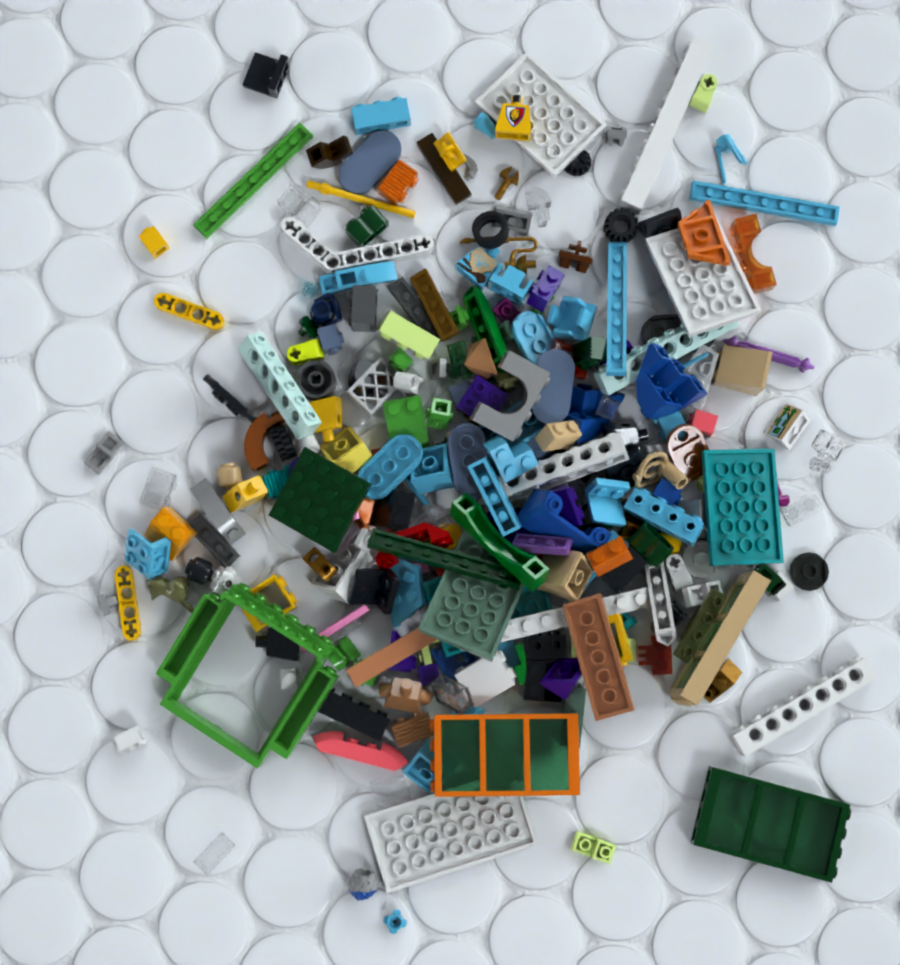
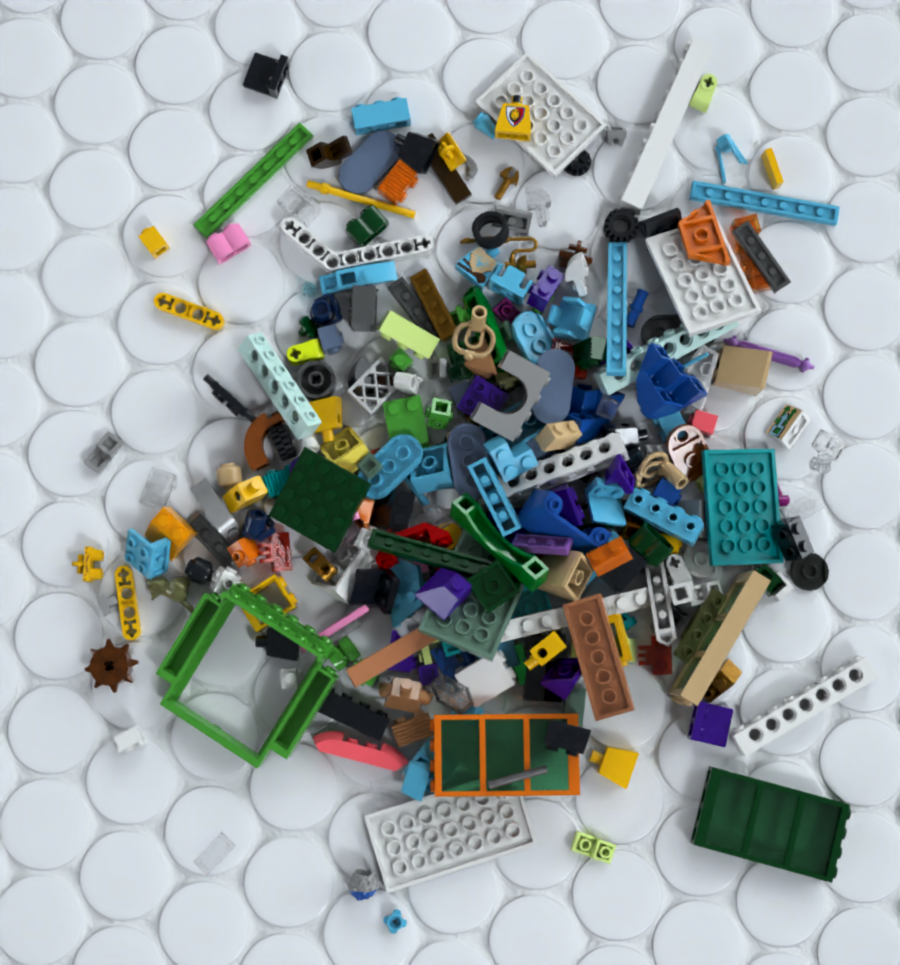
none -> yellow hips [72,546,105,583]
none -> reddish brown brick [85,639,139,693]
none -> bright pink brick [206,223,251,264]
none -> orange brick [227,537,262,568]
none -> dark blue piece [241,508,276,542]
none -> clear red hinge [257,532,293,572]
none -> sand green tile [356,452,384,480]
none -> black torso [393,132,442,174]
none -> medium azure slope [401,761,430,801]
none -> dark purple slope [414,568,472,621]
none -> tan piece [452,305,496,361]
none -> dark green tile [466,559,520,614]
none -> flat silver bar [488,765,548,789]
none -> yellow torso [523,631,567,670]
none -> black slope [542,720,591,757]
none -> white brick [565,252,589,297]
none -> yellow torso [589,746,639,789]
none -> dark purple slope [604,454,635,495]
none -> blue pin [627,289,649,328]
none -> white brick [668,581,697,606]
none -> dark purple bracket [687,701,733,747]
none -> dark grey tile [731,220,791,294]
none -> yellow tile [761,148,784,190]
none -> black brick [771,516,814,561]

